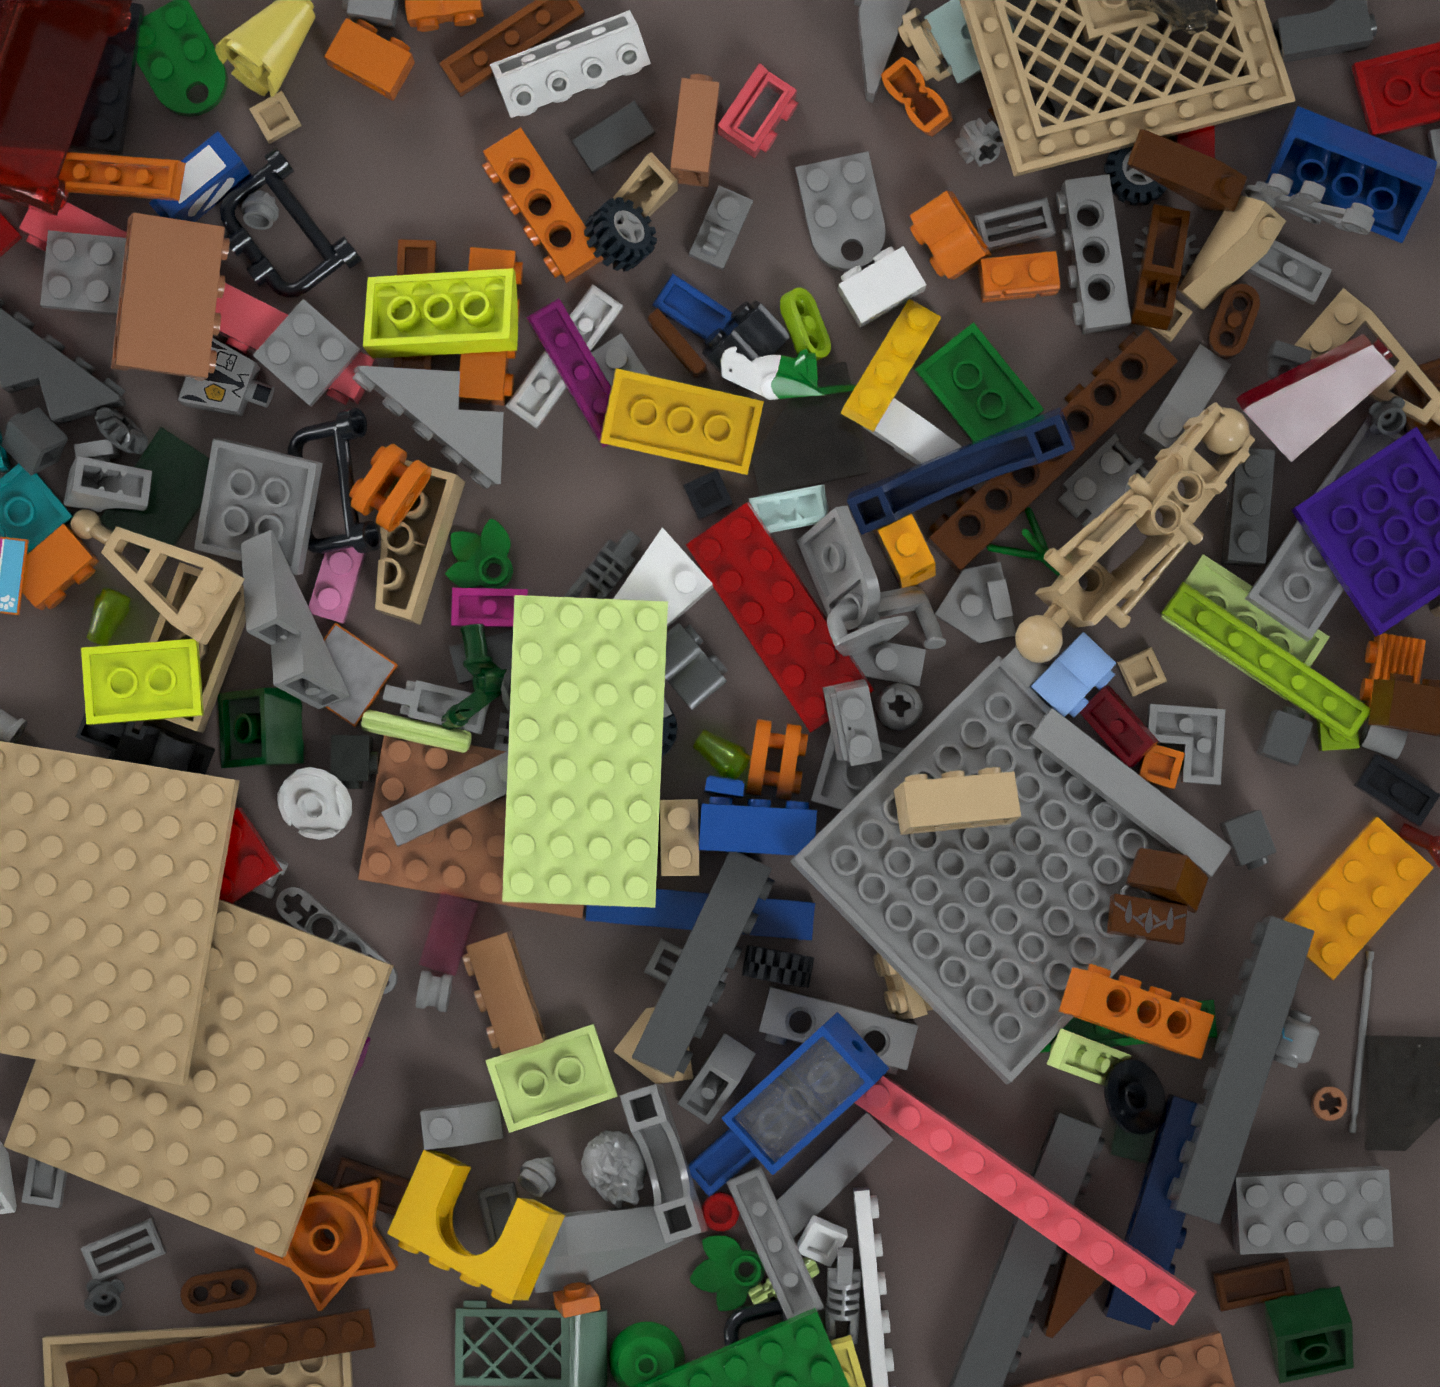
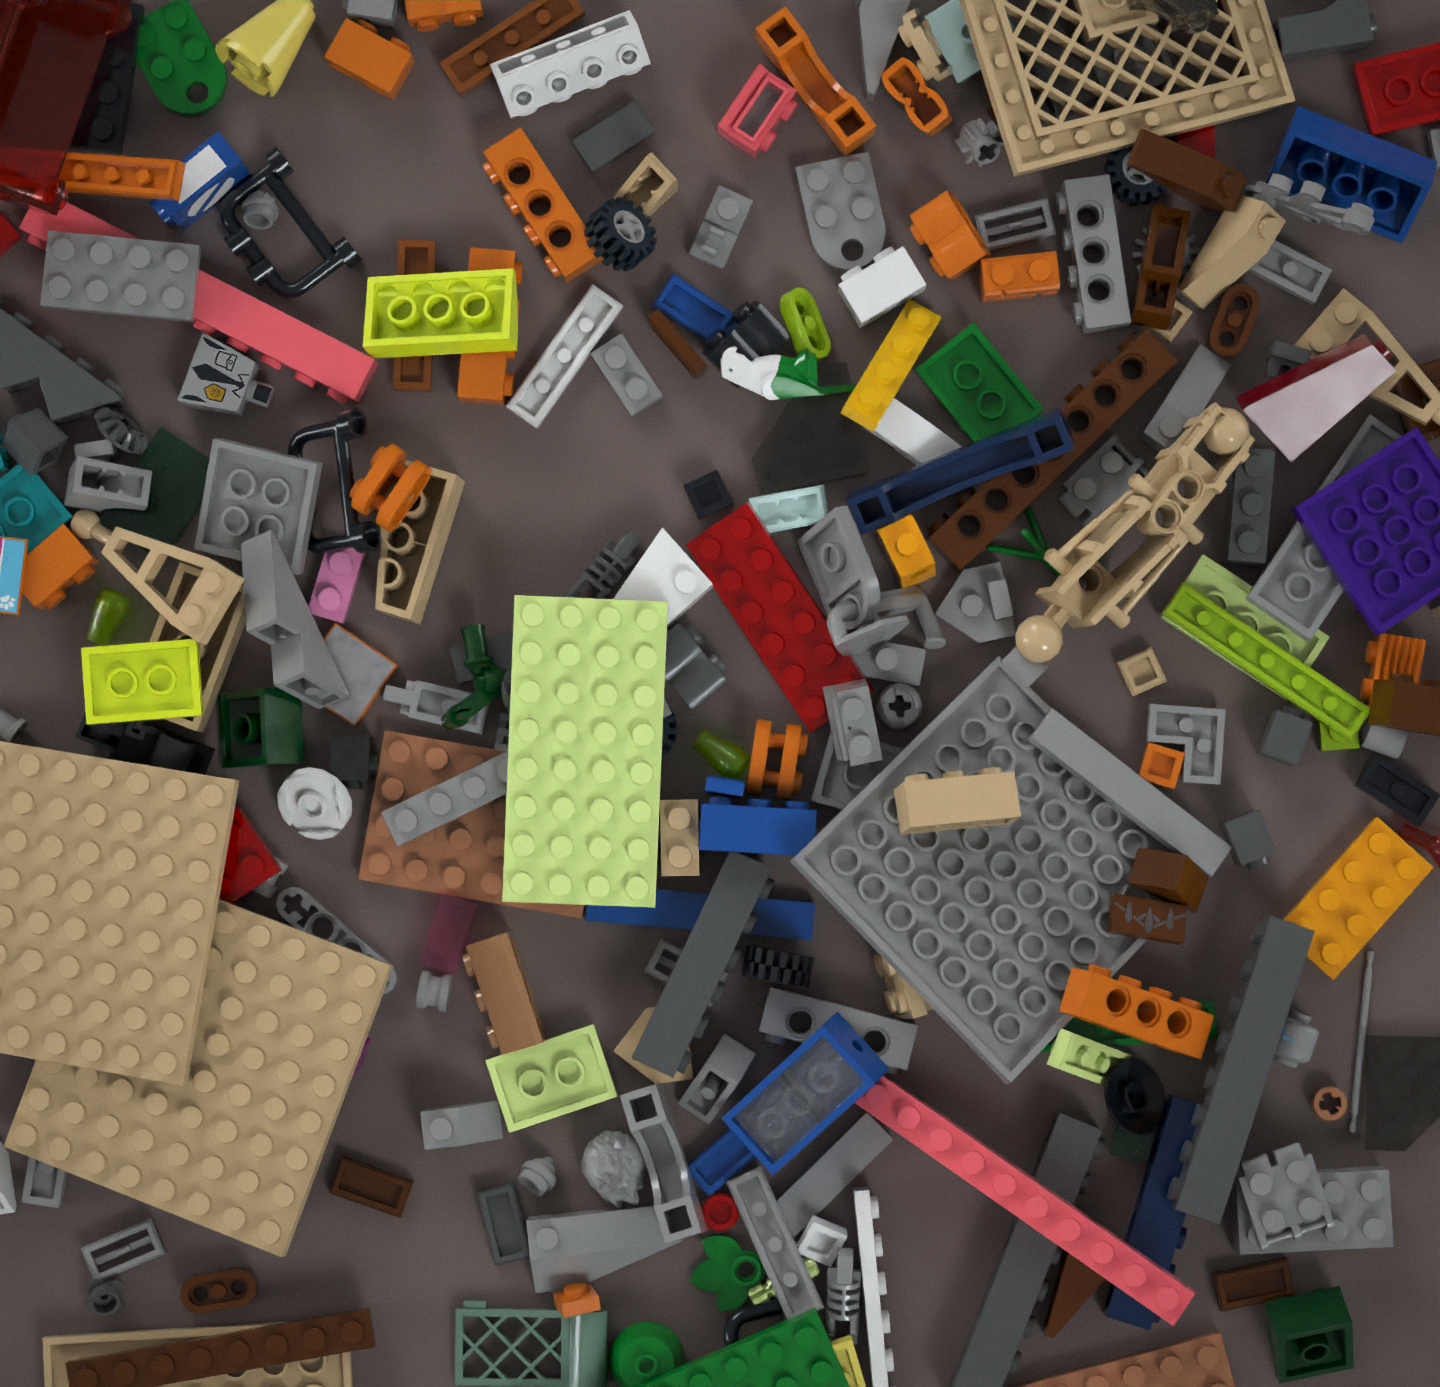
nougat panel [111,212,230,381] -> none
tan plate [249,90,302,144] -> none
light grey plate [253,299,361,407] -> none
orange plate [254,1178,398,1311] -> none
light grey slope [352,366,504,490] -> none
yellowish green axle [361,710,472,753] -> none
yellow arch [387,1150,565,1304] -> none
green plate [445,519,513,589] -> none
dark pink plate [451,588,529,628] -> none
magenta tile [526,298,611,448] -> none
yellow plate [599,368,764,475] -> none
nougat brick [670,74,719,187] -> none
light blue brick [1029,632,1116,718] -> none
dark red plate [1079,686,1159,768] -> none
dark grey plate [1368,396,1406,435] -> none
none -> orange arch [755,6,877,156]
none -> light grey plate [1236,1143,1335,1251]

